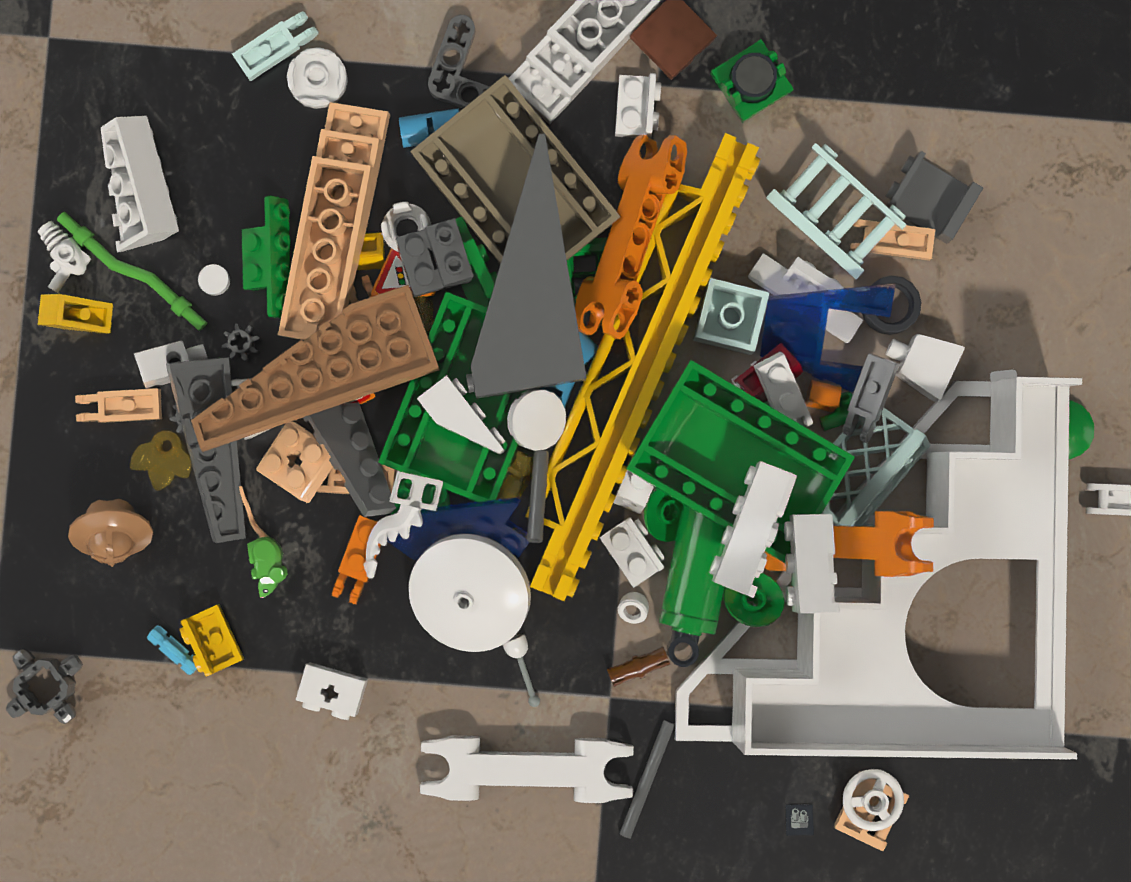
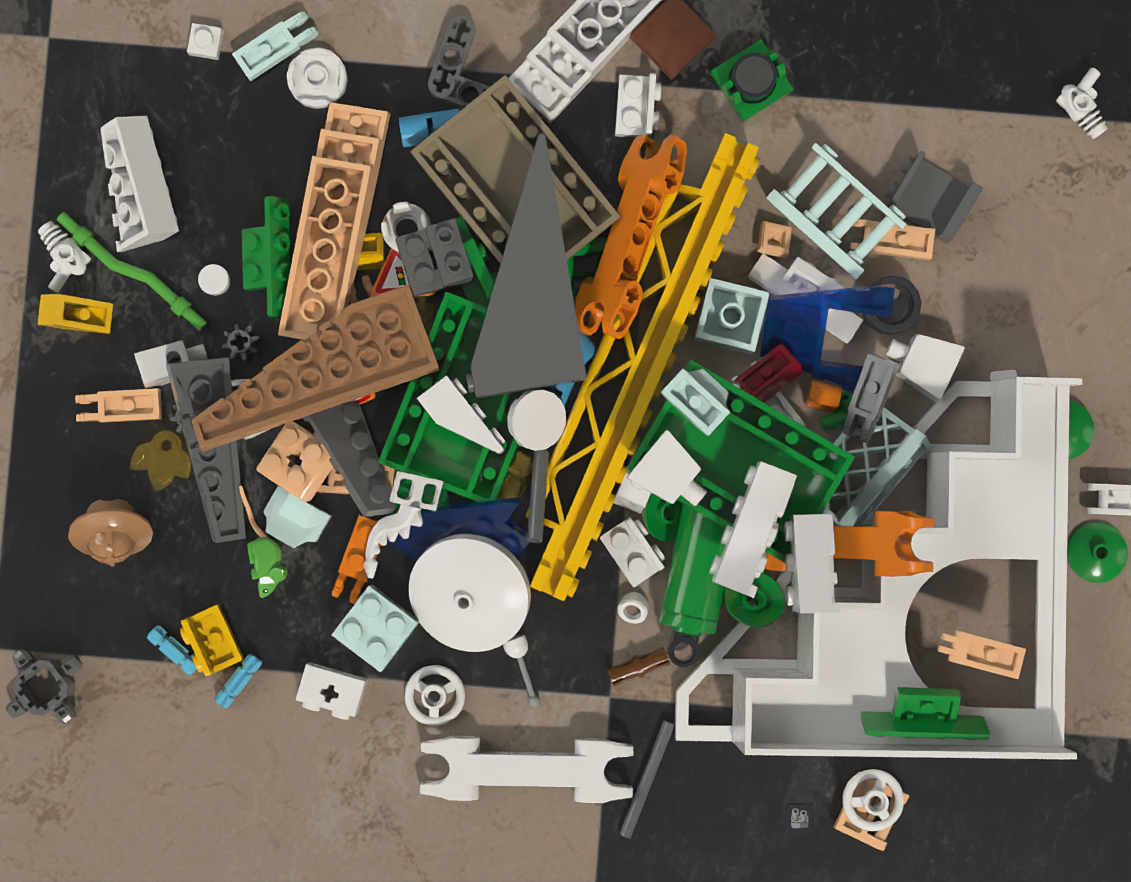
white hinge [754,352,813,427] -> none
none -> white plate [187,23,224,60]
none -> medium azure axle [214,654,262,708]
none -> light aqua slope [263,485,332,548]
none -> light aqua brick [332,585,419,672]
none -> white piece [405,665,465,726]
none -> white torso [627,430,707,506]
none -> light aqua slope [661,369,730,436]
none -> light nougat tile [757,221,792,258]
none -> green bracket [860,687,990,741]
none -> light nougat hinge [937,630,1026,679]
none -> white piece [1056,68,1108,139]
none -> green dish [1067,522,1128,583]

